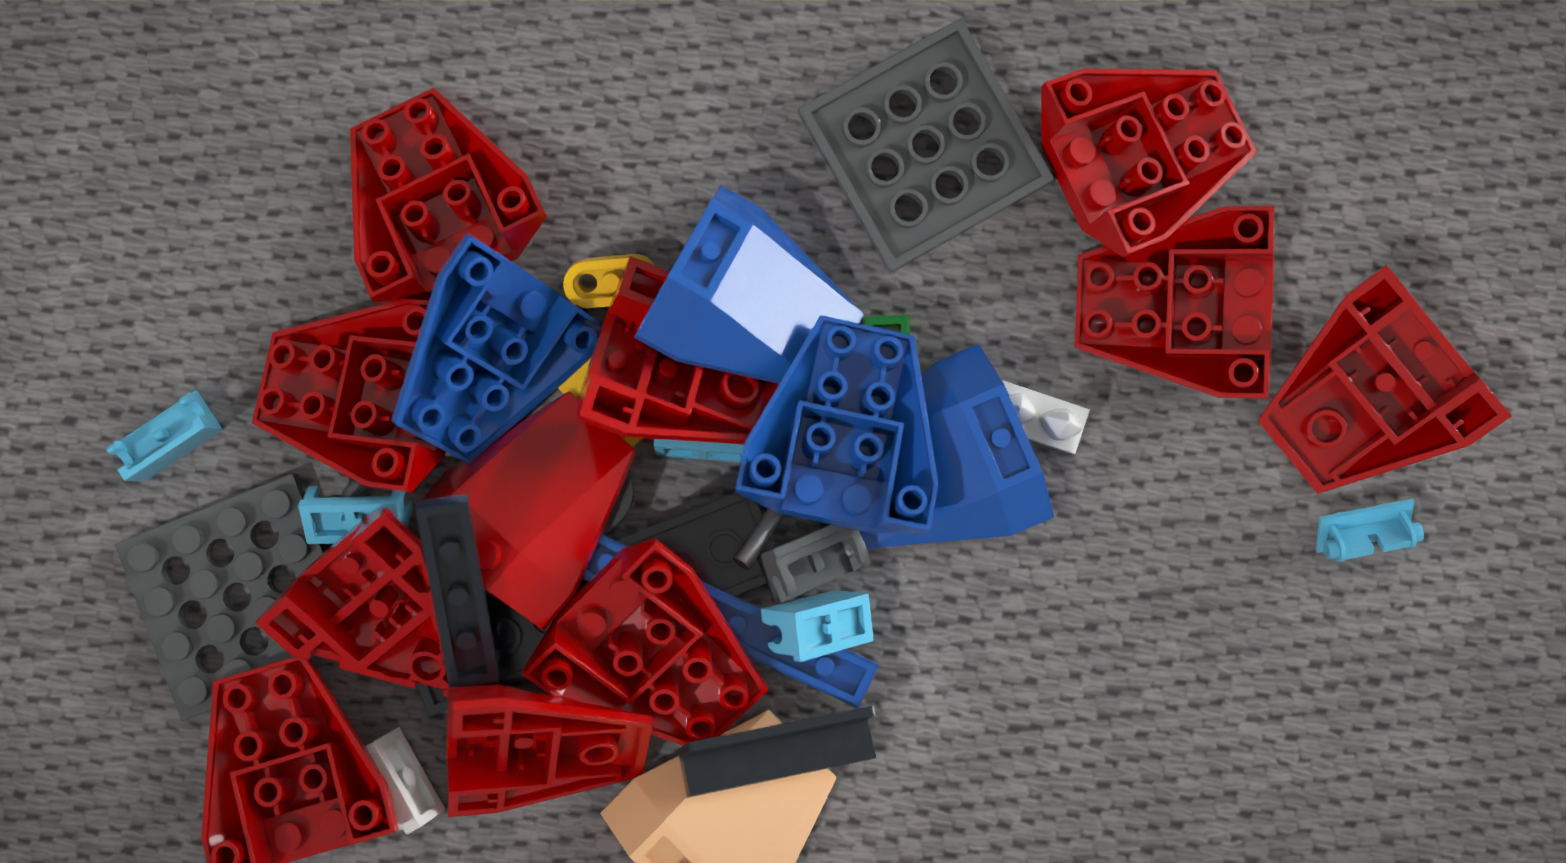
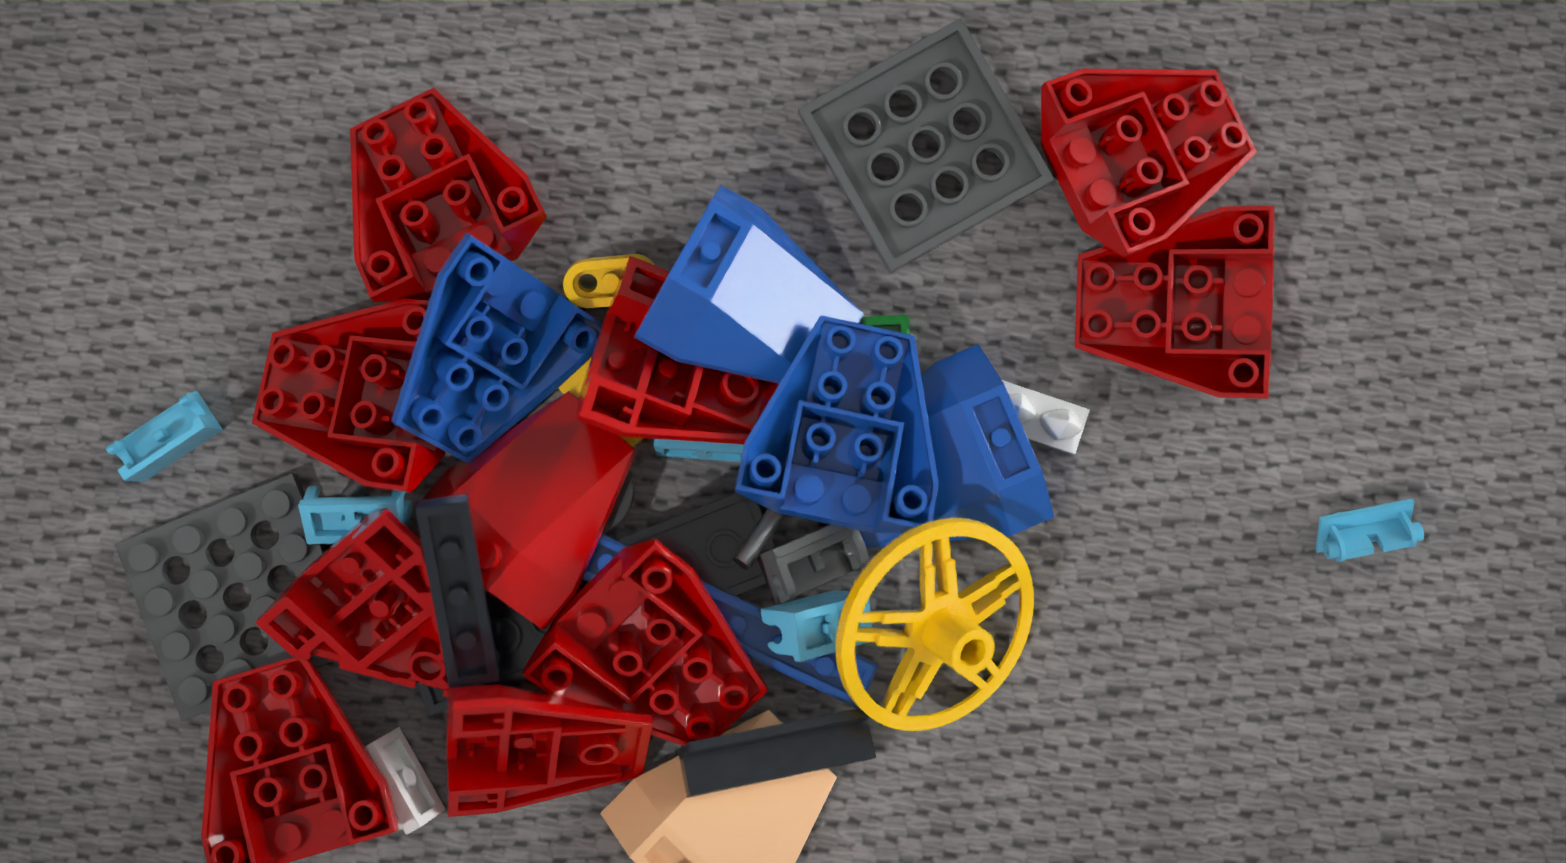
red wedge [1258,265,1512,494] -> none
none -> yellow wheel [836,518,1034,731]

